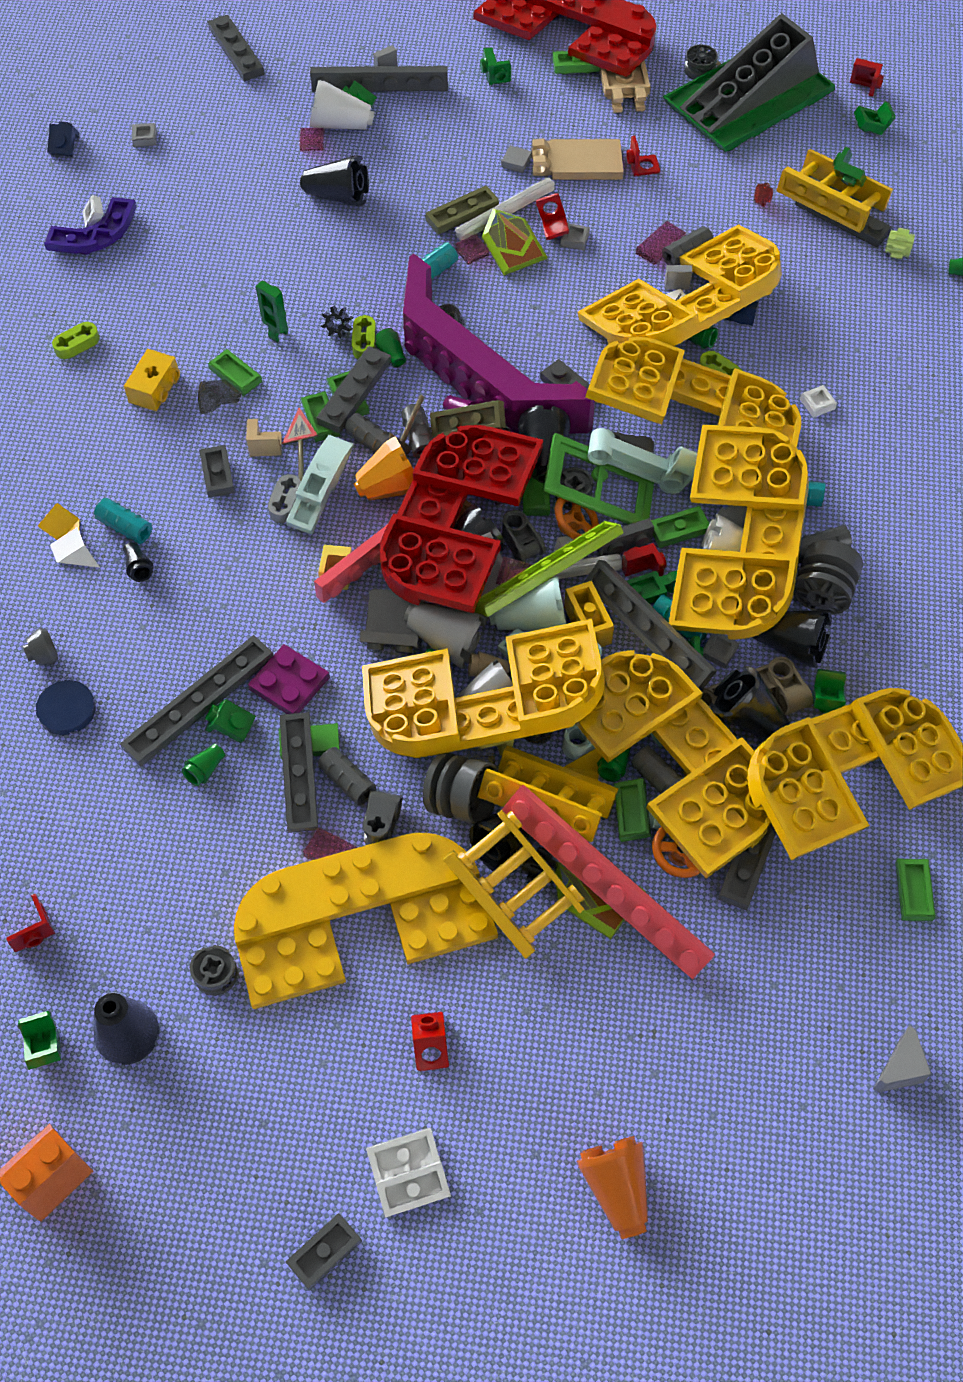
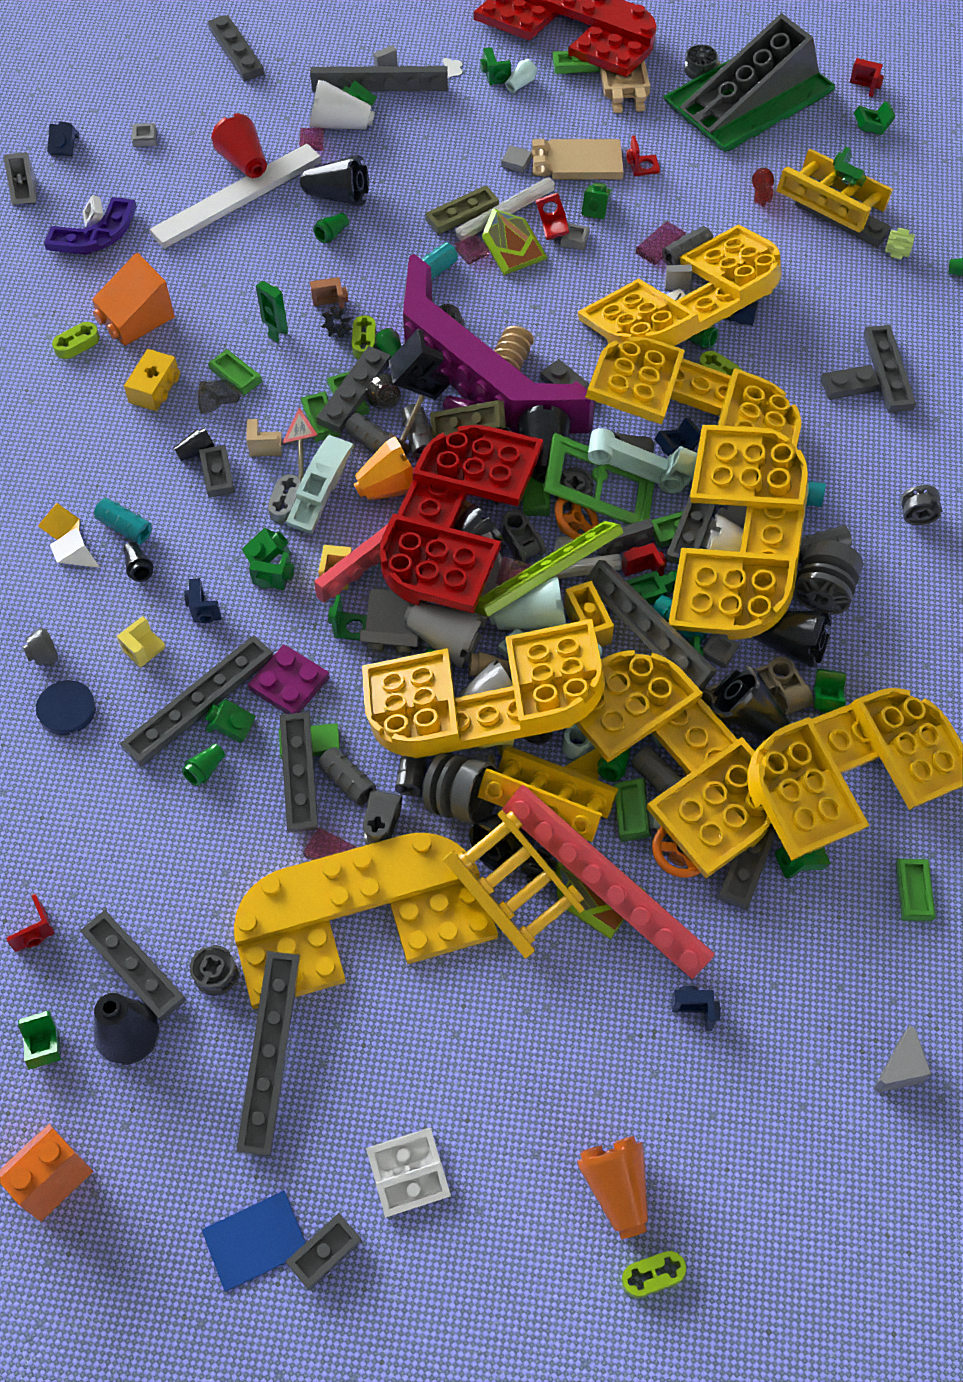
red bracket [411,1012,449,1071] -> none
white tile [800,385,837,418] -> none
none -> light grey slope [3,152,37,205]
none -> dark grey plate [80,910,186,1022]
none -> orange slope [92,253,175,346]
none -> light yellow panel [117,616,166,668]
none -> white tile [149,144,321,249]
none -> black cone [173,427,215,461]
none -> dark blue bracket [184,578,222,623]
none -> blue window [201,1190,306,1292]
none -> red cone [211,113,267,178]
none -> dark grey plate [236,951,301,1156]
none -> green bracket [242,528,291,564]
none -> green bracket [249,552,295,590]
none -> nougat bracket [310,277,349,310]
none -> green cone [313,213,349,243]
none -> green bracket [328,594,367,641]
none -> clear smoke cone [366,374,401,409]
none -> black panel [389,329,450,400]
none -> dark grey axle [395,755,427,796]
none -> white sticker [443,58,463,78]
none -> tan piece [495,326,534,371]
none -> light aqua cone [505,59,538,93]
none -> green bracket [581,183,612,219]
none -> lime beam [621,1251,687,1299]
none -> dark blue bracket [654,418,701,456]
none -> dark grey plate [666,496,717,564]
none -> dark blue bracket [671,986,720,1031]
none -> clear red plate [752,167,774,191]
none -> green bracket [775,846,831,879]
none -> dark grey plate [820,365,880,400]
none -> dark grey plate [863,325,916,413]
none -> dark grey wheel [900,485,943,525]

